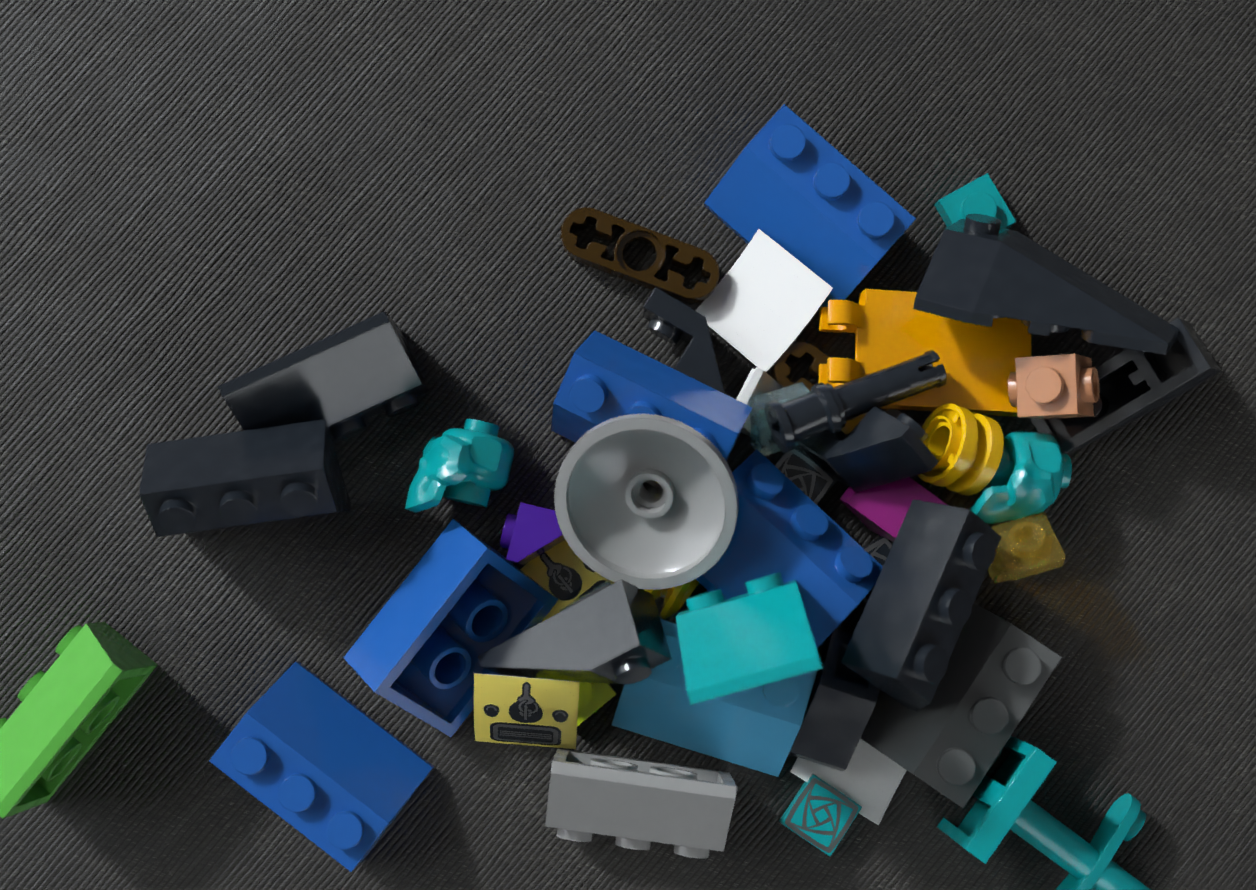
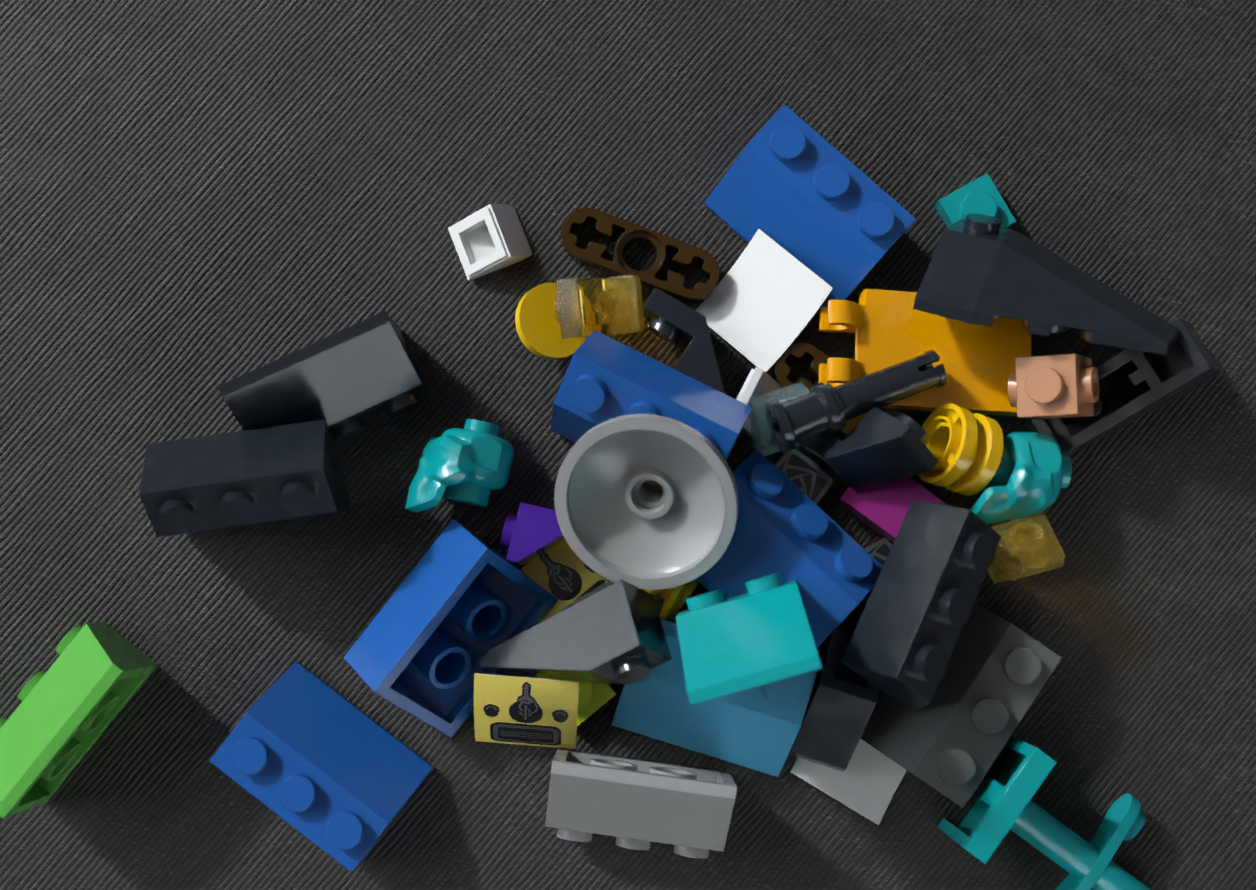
tile [779,773,862,857] -> none
none -> white slope [448,204,532,280]
none -> yellow piece [515,283,590,360]
none -> clear yellow bracket [554,275,645,339]

